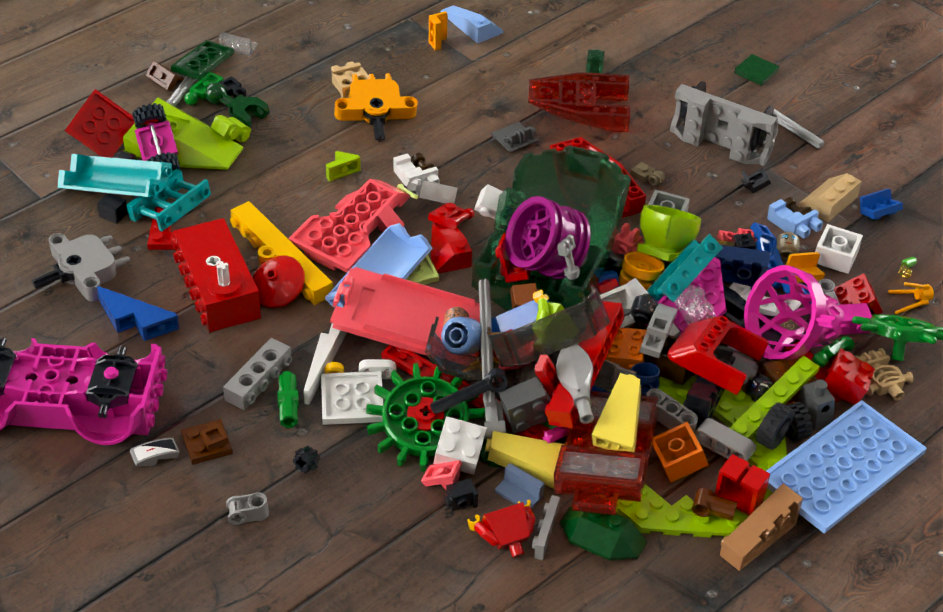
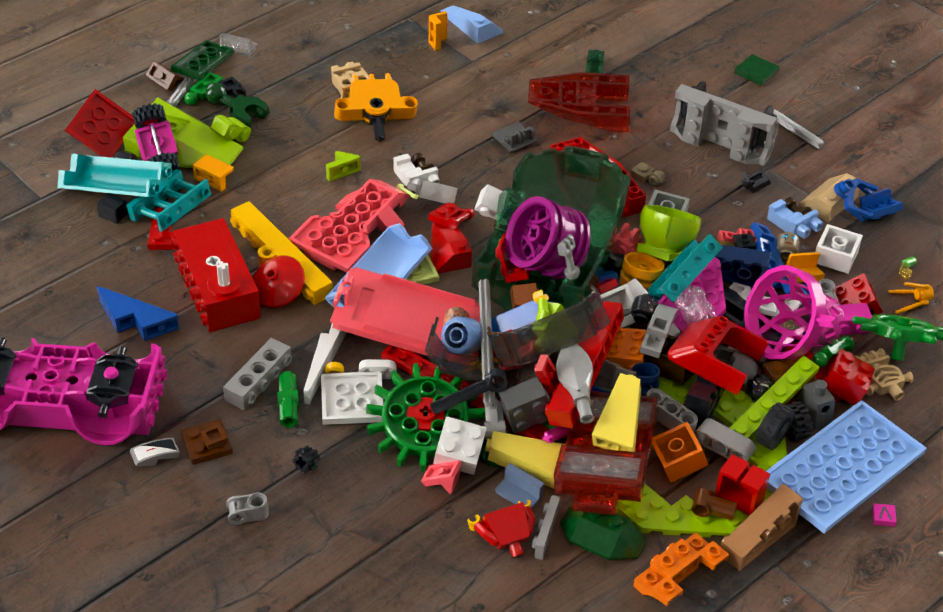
light grey piece [32,233,130,302] -> none
black brick [444,478,478,511] -> none
none -> light orange panel [193,155,234,192]
none -> orange bracket [633,532,729,606]
none -> blue piece [834,178,879,222]
none -> dark pink tile [872,503,897,527]

